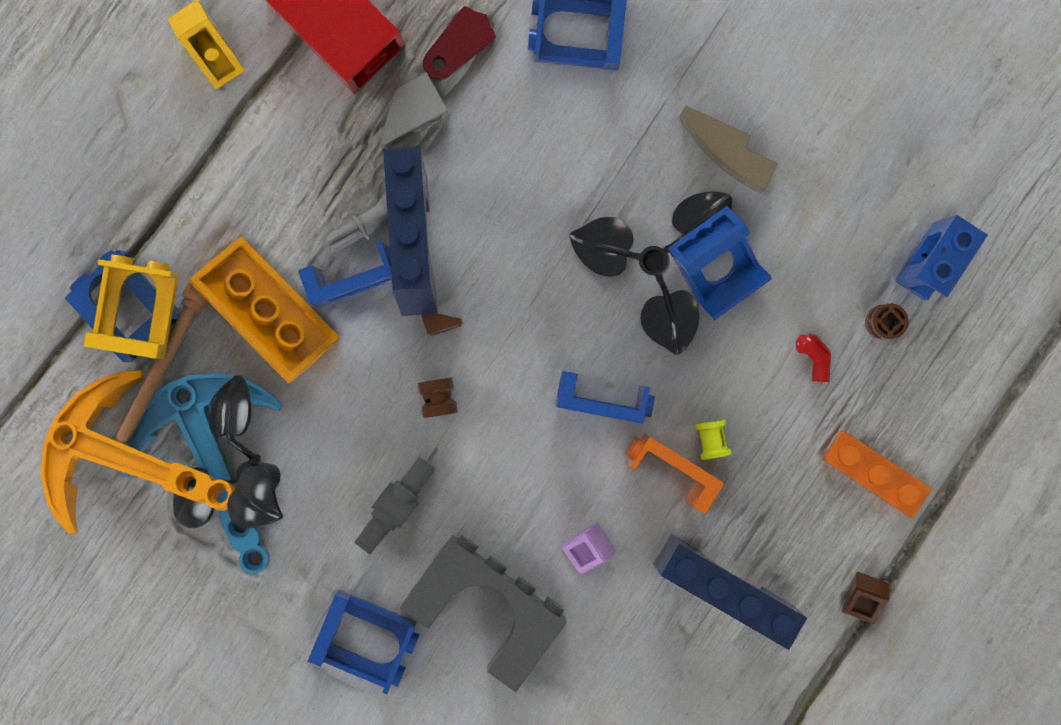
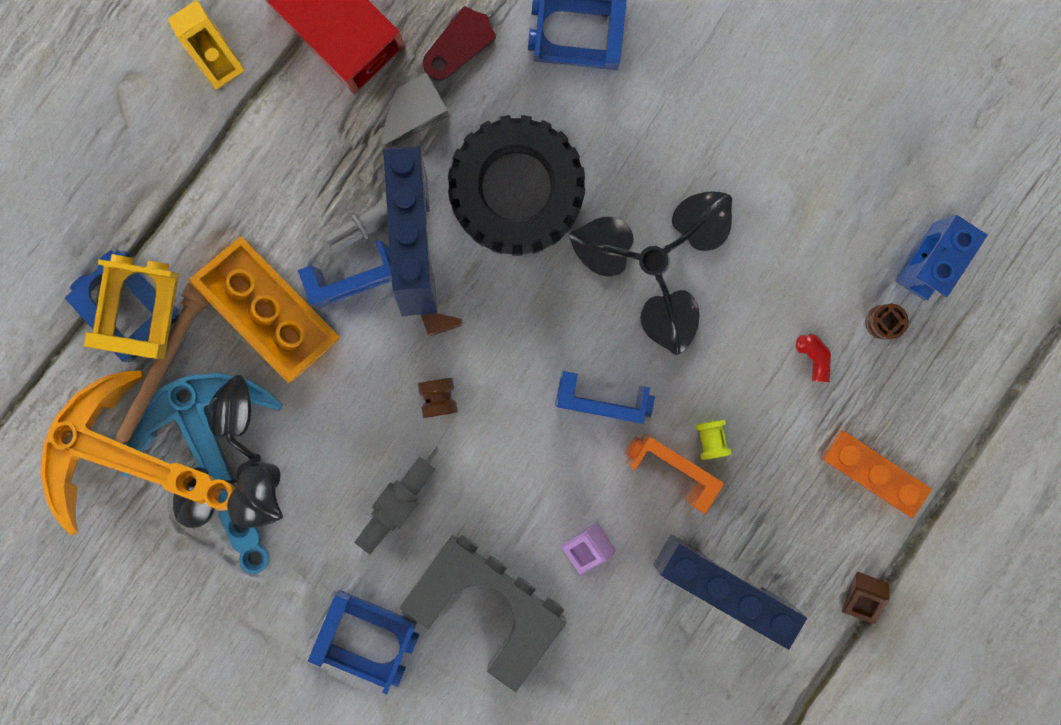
blue panel [668,206,772,321] -> none
dark tan slope [679,106,778,193] -> none
none -> black tyre [448,115,586,256]

